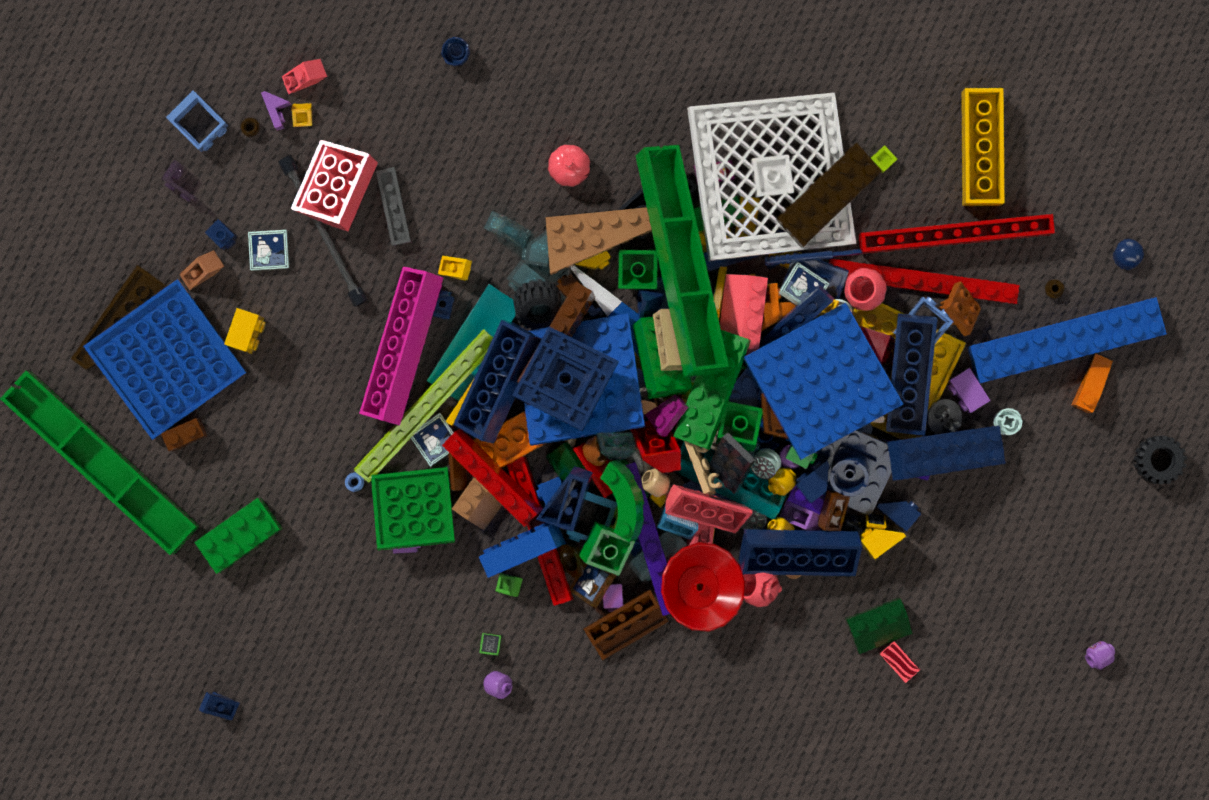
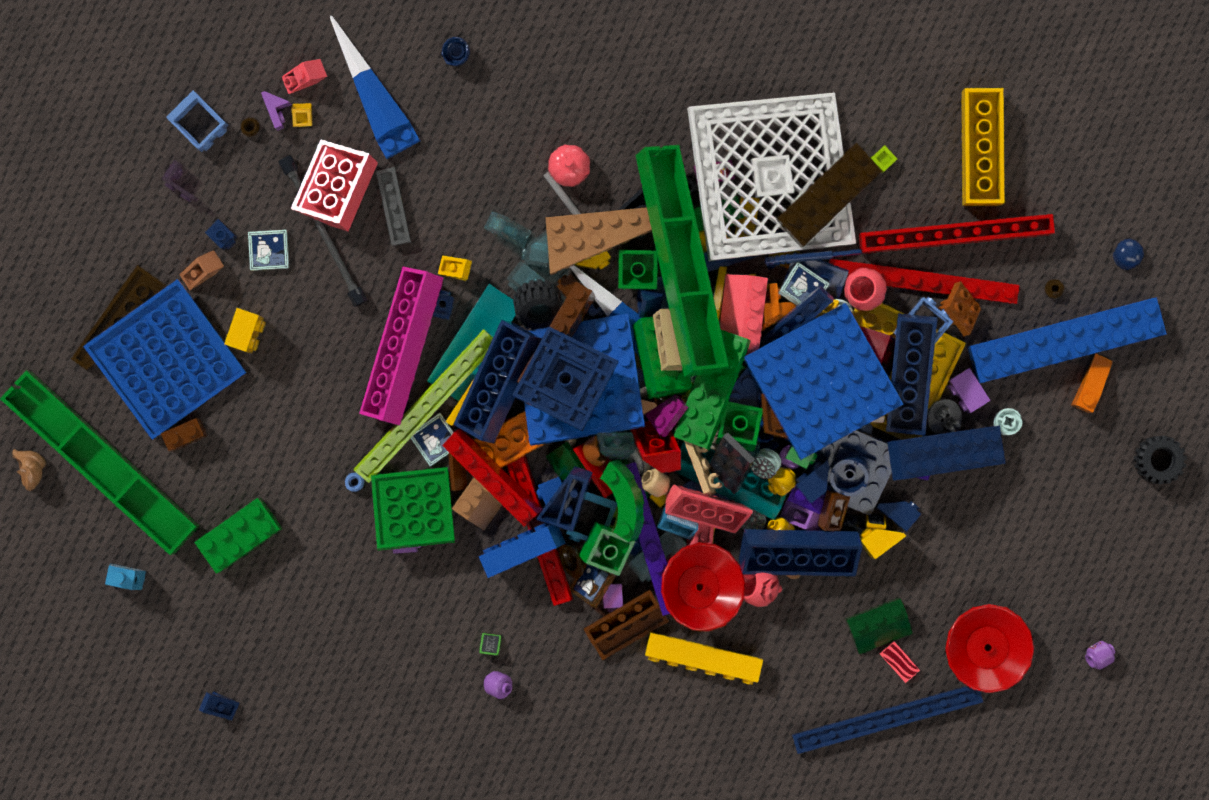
bright green slope [495,573,523,597] -> none
none -> medium nougat hair [12,449,46,491]
none -> dark azure torso [105,563,146,590]
none -> blue plate [330,16,420,159]
none -> light grey bar [543,172,581,215]
none -> yellow brick [645,632,763,685]
none -> dark blue plate [792,686,983,754]
none -> red dish [945,604,1034,693]

